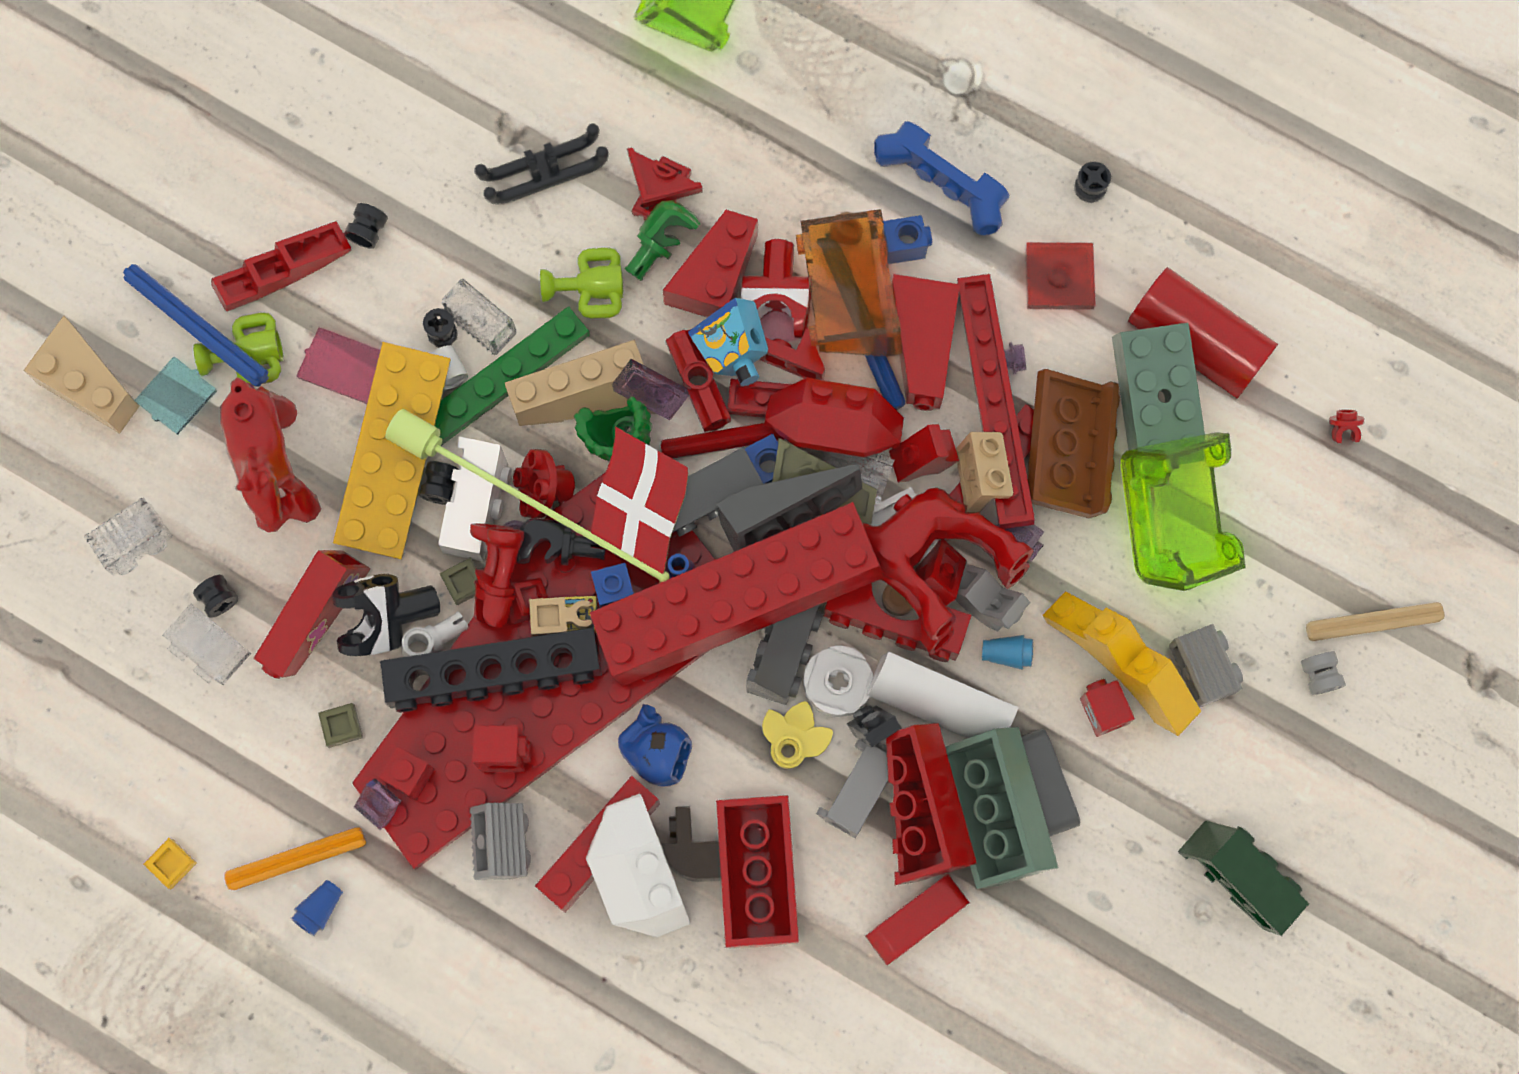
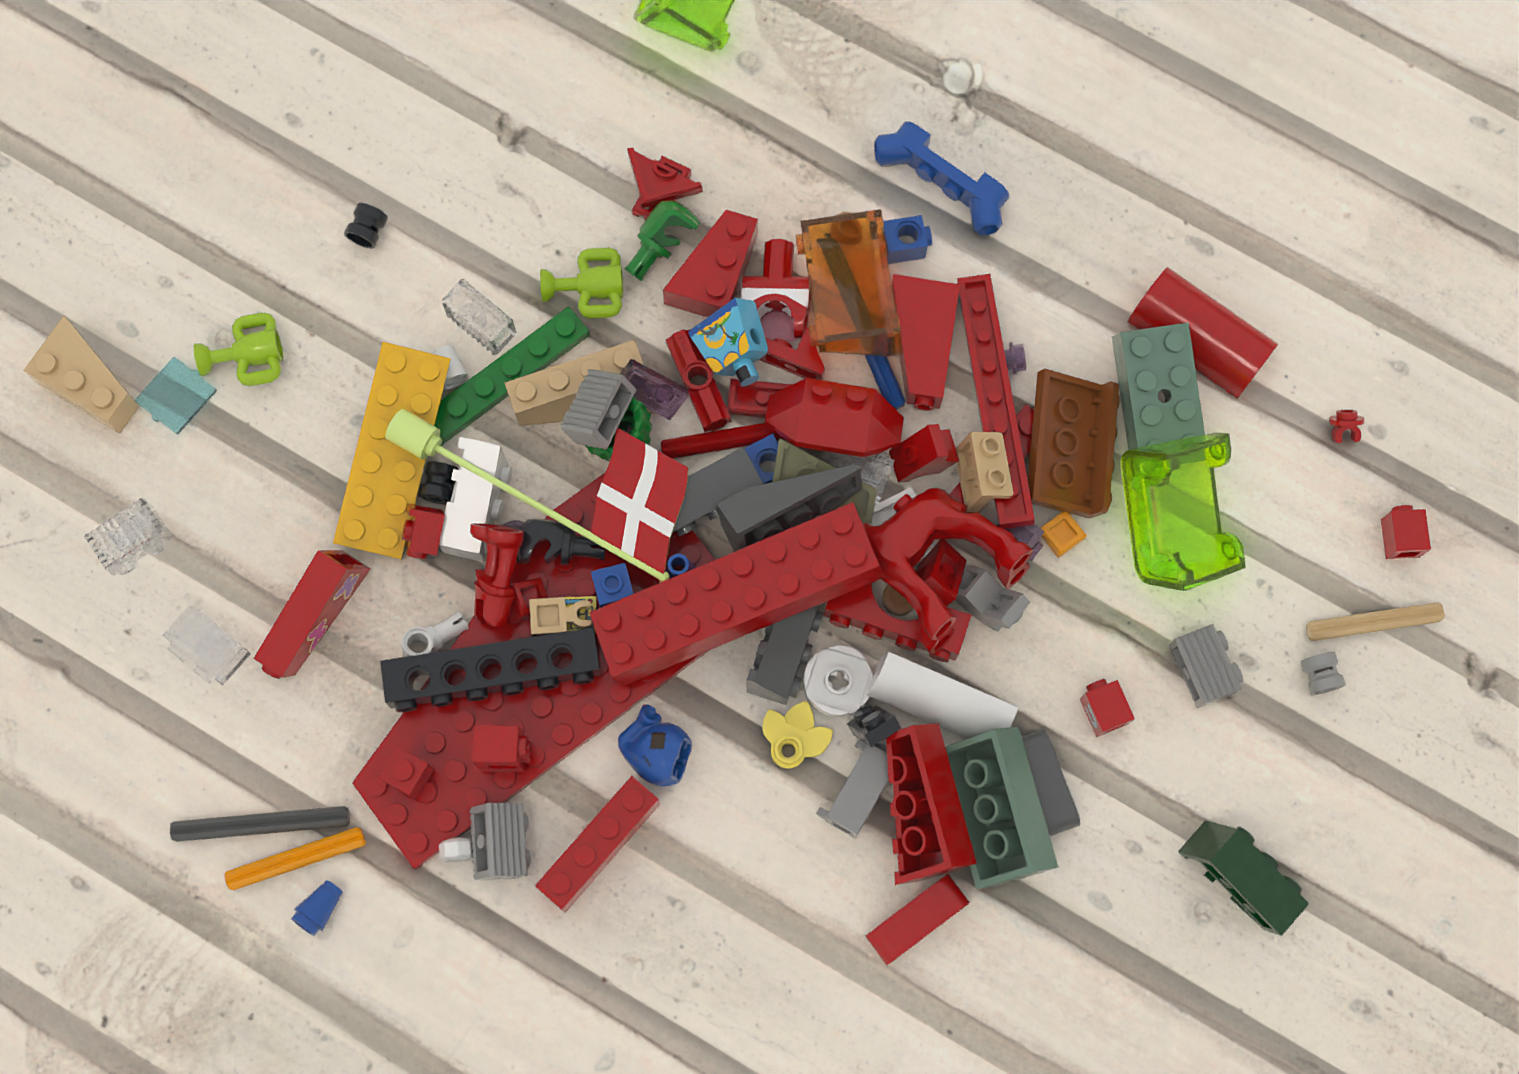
blue axle [123,264,268,387] -> none
yellow tile [143,838,197,889] -> none
black wheel [193,574,239,618] -> none
red slope [211,221,351,312] -> none
red animal [220,377,321,532] -> none
clear pink piece [296,327,380,404] -> none
olive tile [318,703,363,748] -> none
black connector [332,574,440,656] -> none
clear purple plate [354,778,401,830] -> none
black bush [423,308,458,348] -> none
olive tile [439,557,477,605] -> none
black piece [474,123,609,204] -> none
red plate [513,449,575,519] -> none
white wedge [586,793,691,937] -> none
dark brown brick [662,806,721,882] -> none
red brick [716,795,799,948] -> none
dark azure cone [982,635,1033,670] -> none
clear red plate [1025,242,1096,309] -> none
yellow arch [1042,591,1201,736] -> none
black wheel [1074,161,1111,203] -> none
none -> dark grey axle [170,806,350,842]
none -> red brick [402,503,445,559]
none -> white tile [439,837,474,862]
none -> light grey brick [560,369,637,450]
none -> light orange tile [1037,512,1087,559]
none -> red brick [1381,505,1431,559]

